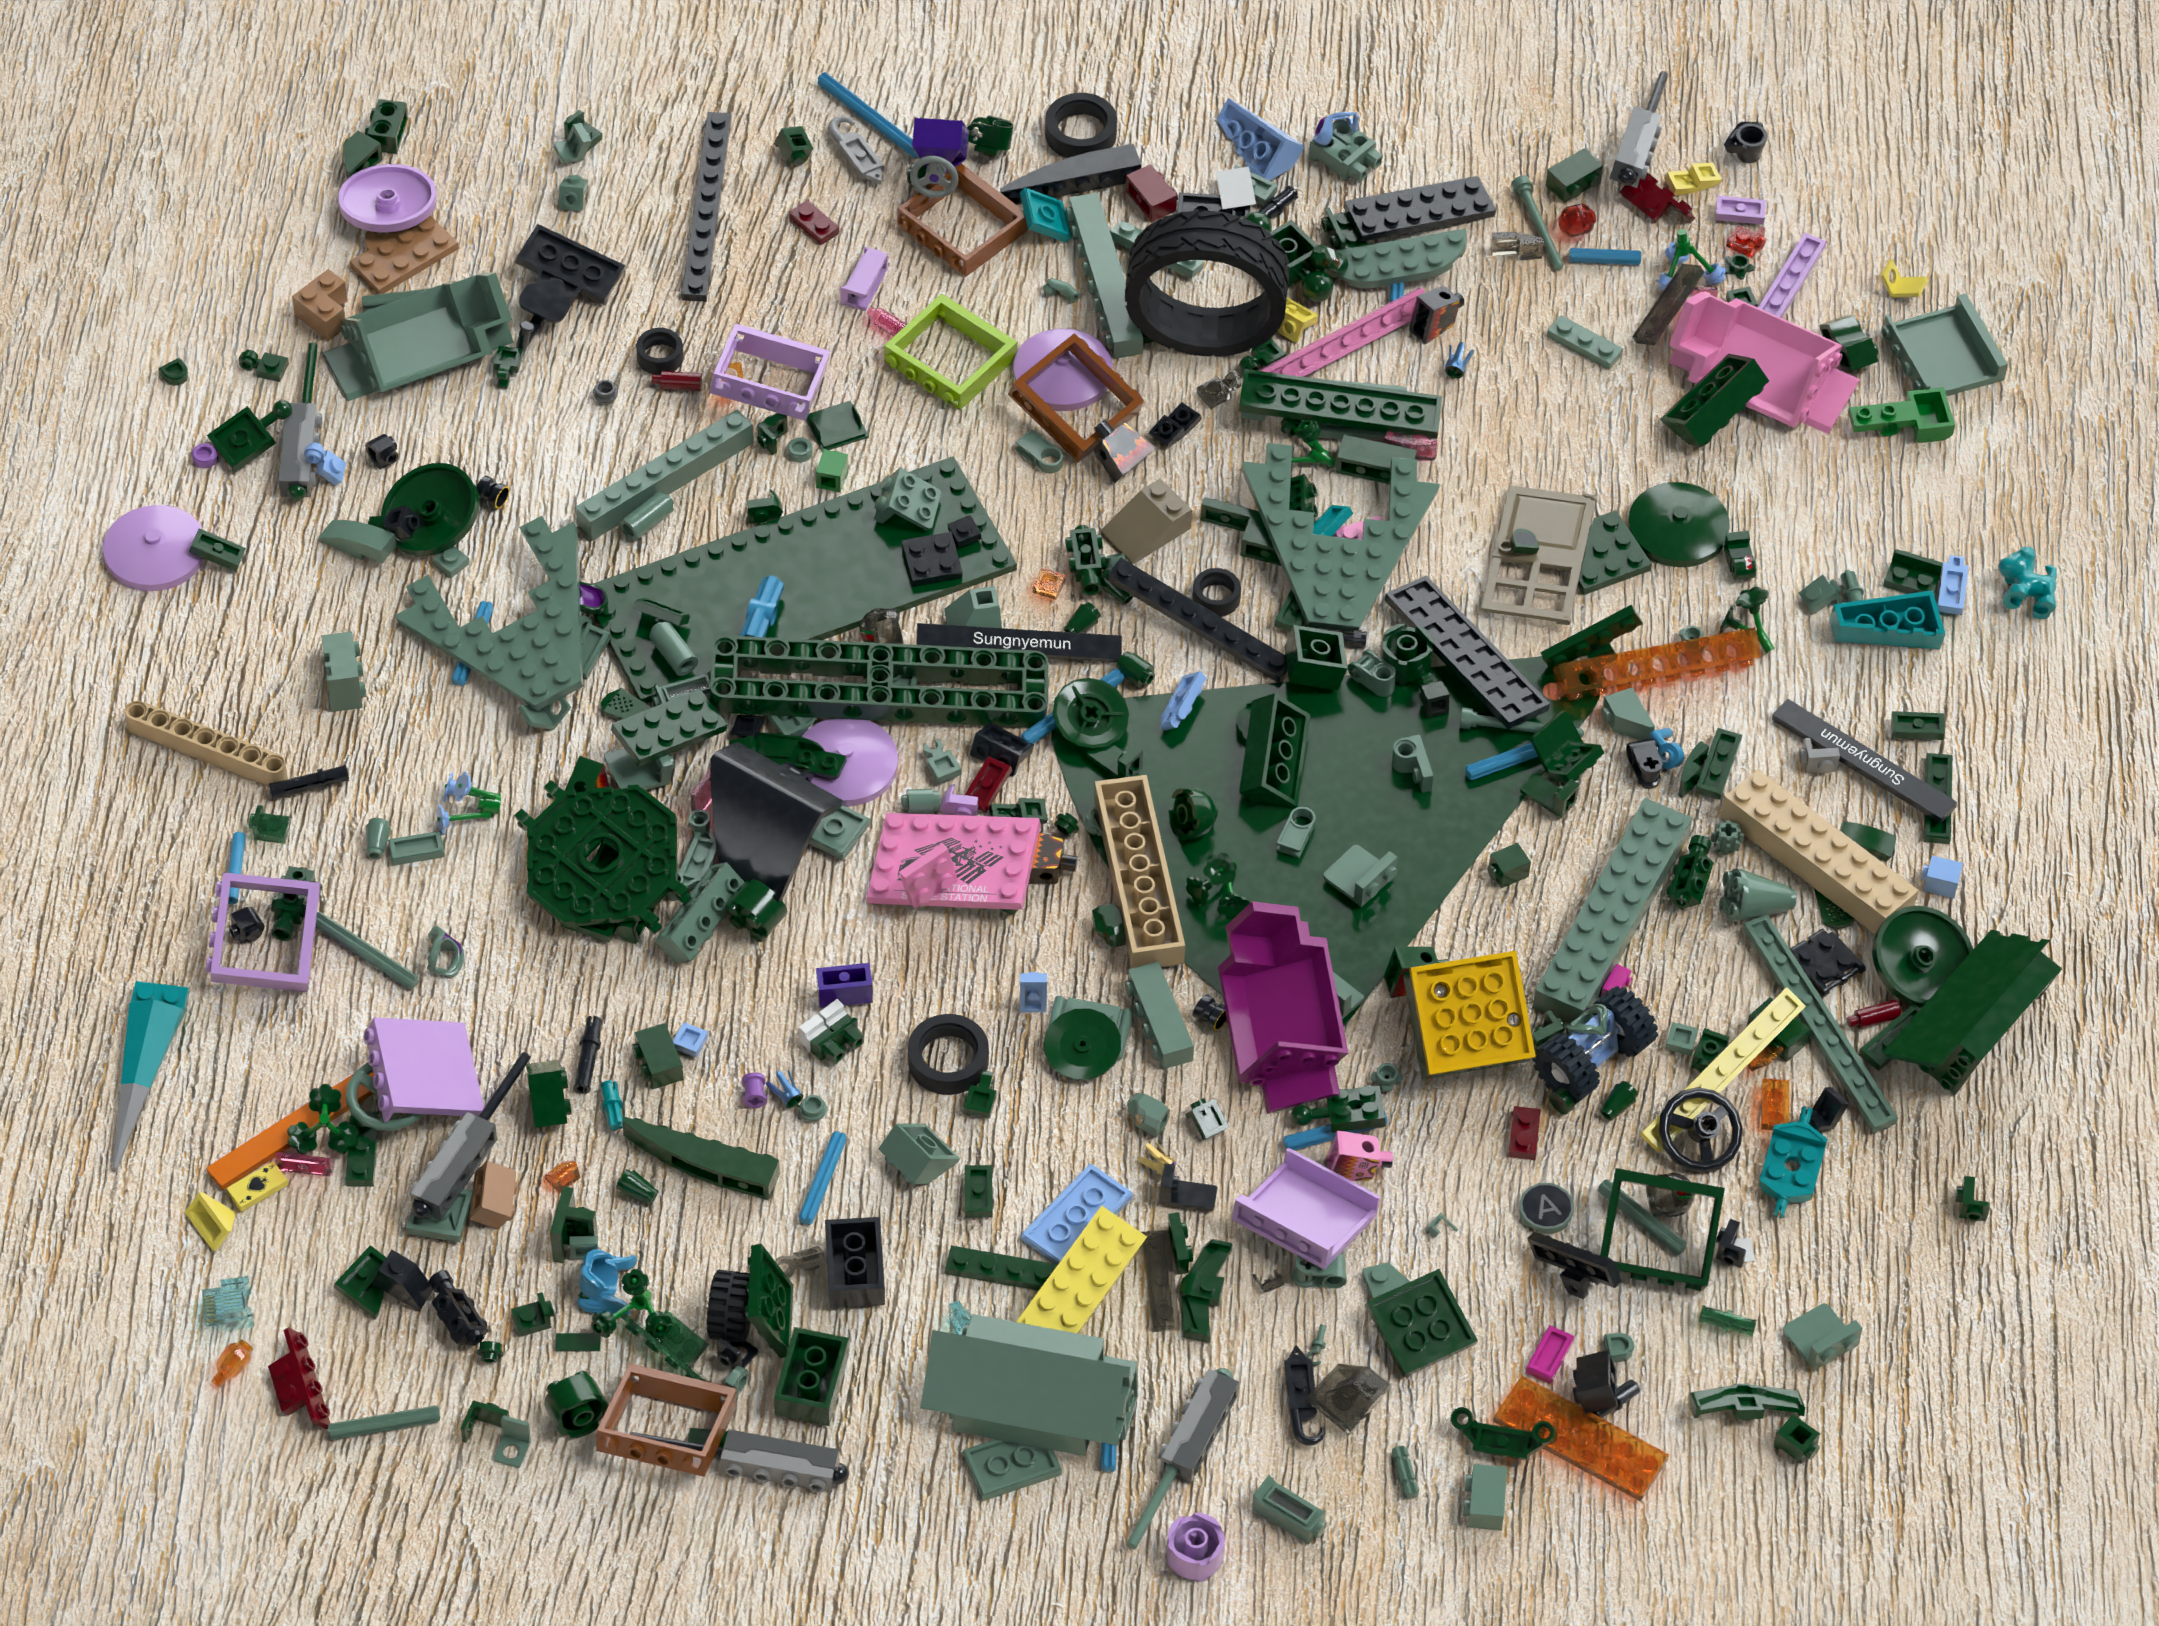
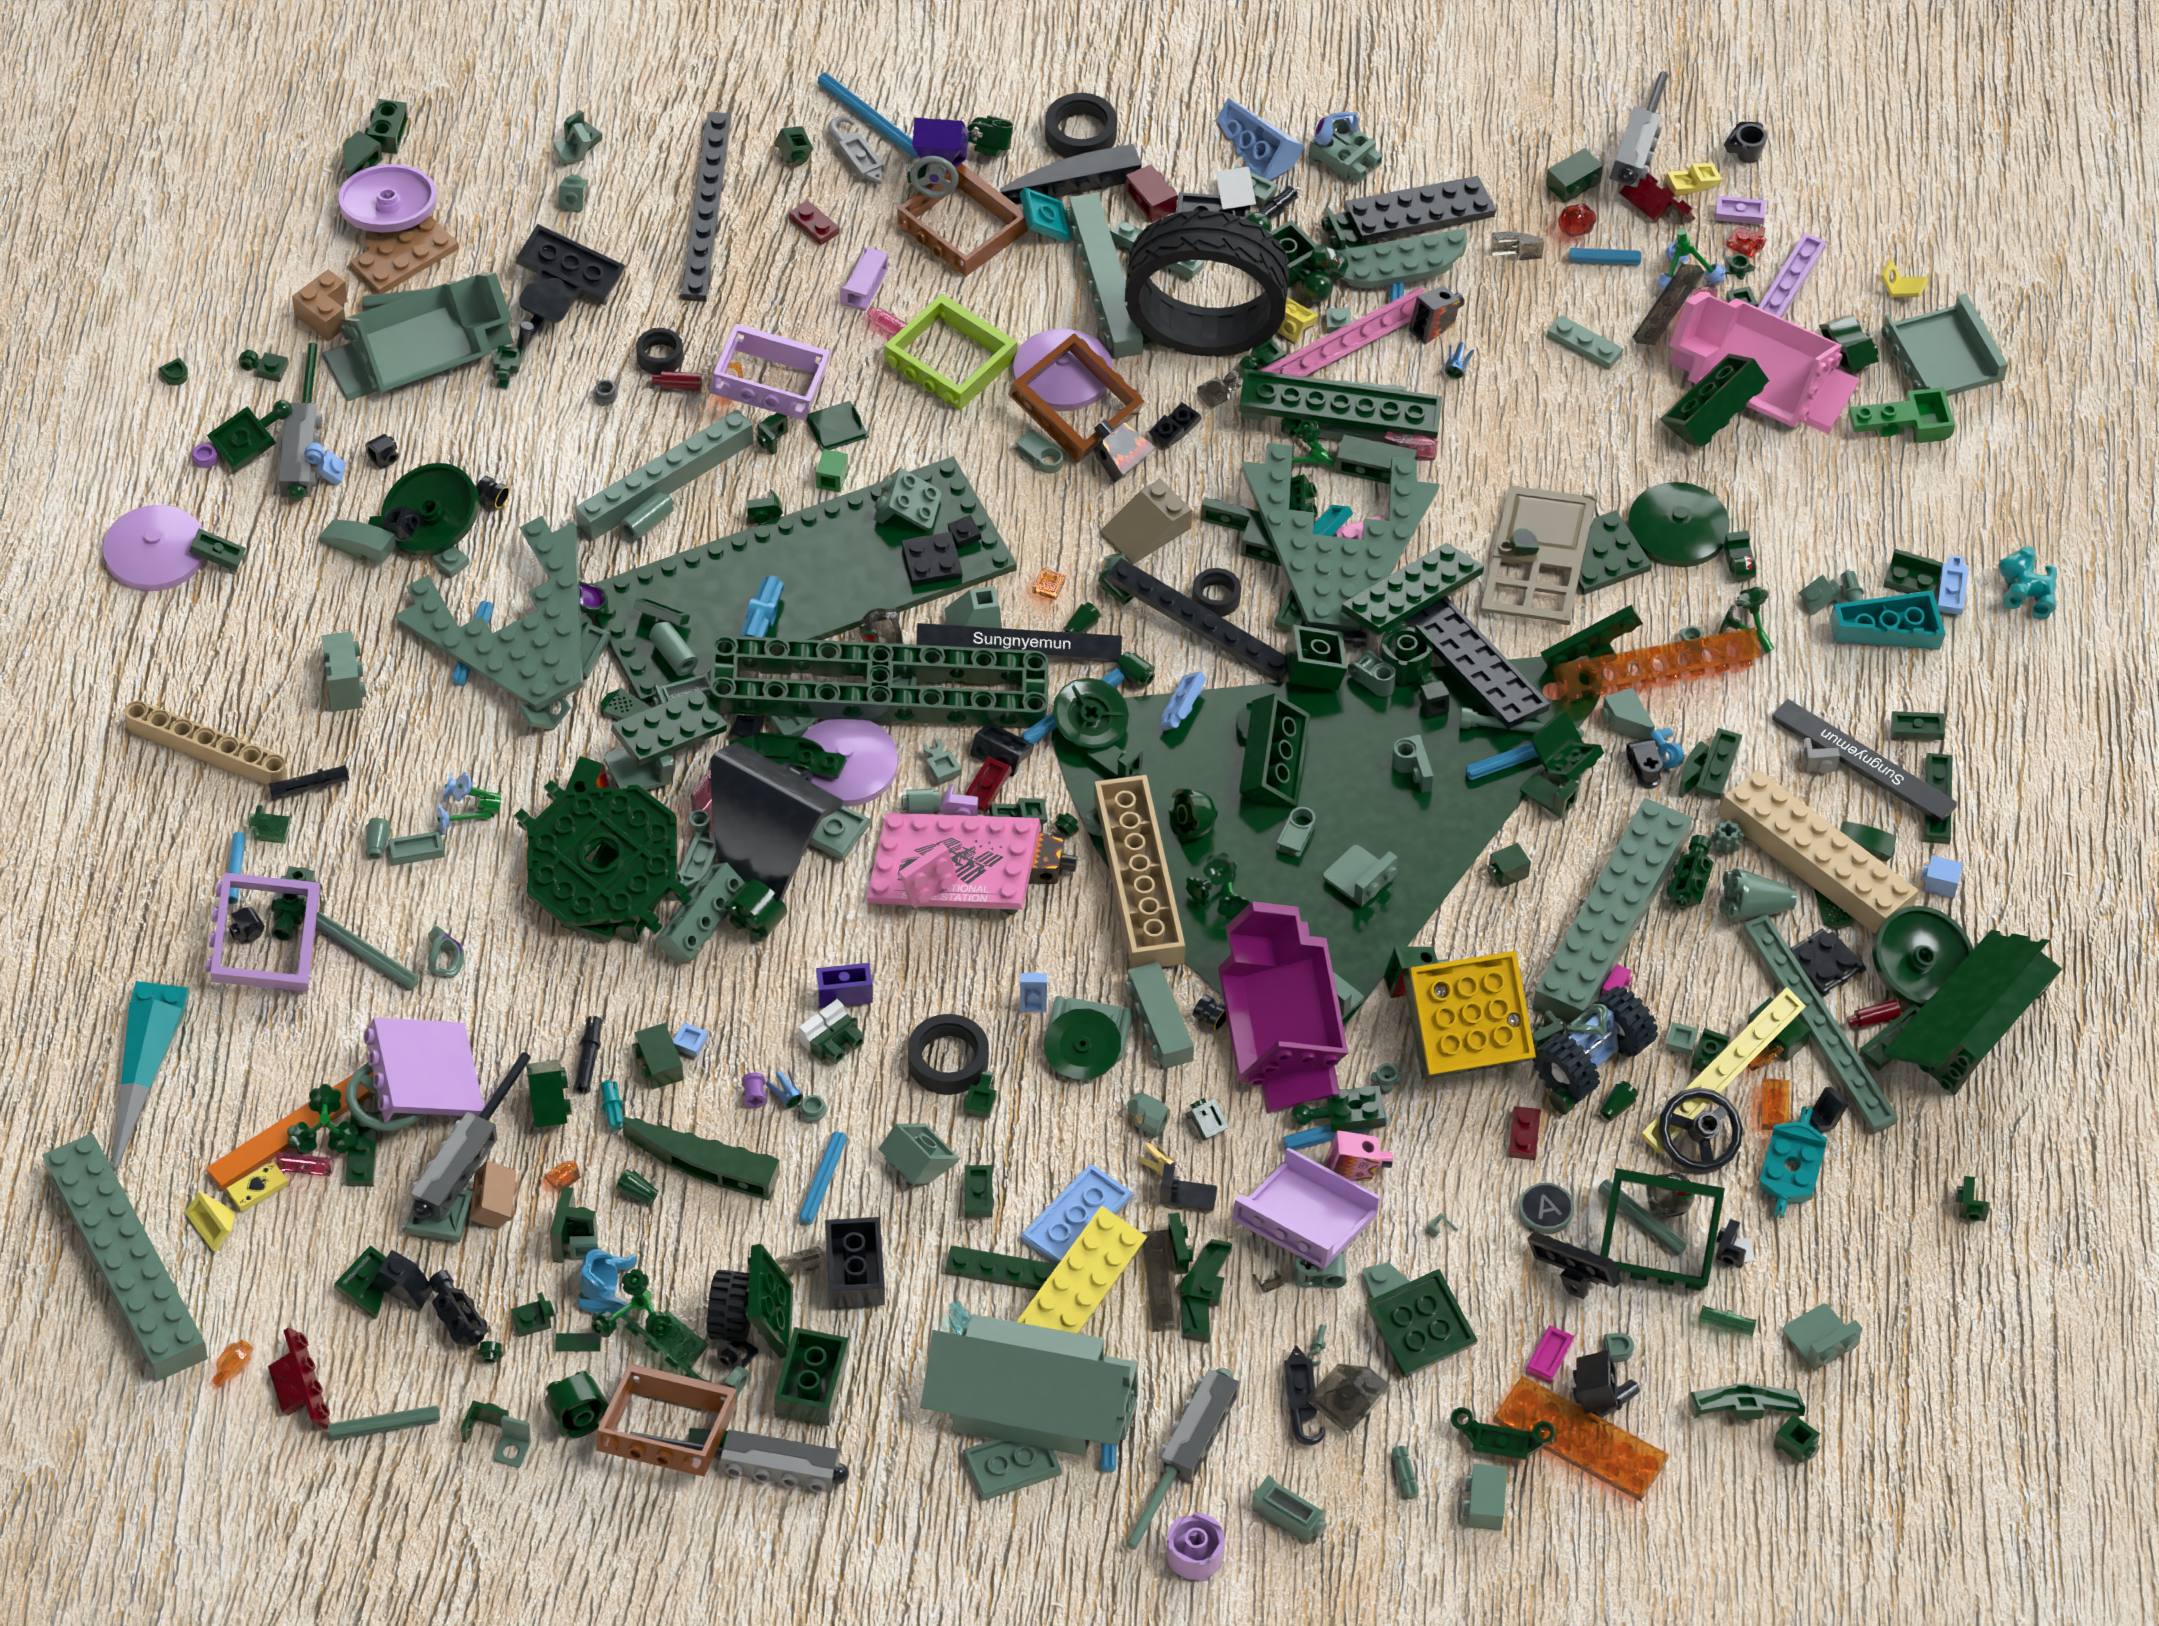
clear light blue piece [202,1276,255,1331] -> none
sand green tile [787,438,813,463] -> none
sand green arm [1043,278,1080,303] -> none
dark green brick [1065,525,1106,596] -> none
dark green rock [1092,904,1126,947] -> none
sand green piece [1511,175,1563,270] -> none
none -> sand green brick [42,1133,208,1382]
none -> sand green plate [1325,308,1352,334]
none -> plate [1341,543,1484,635]

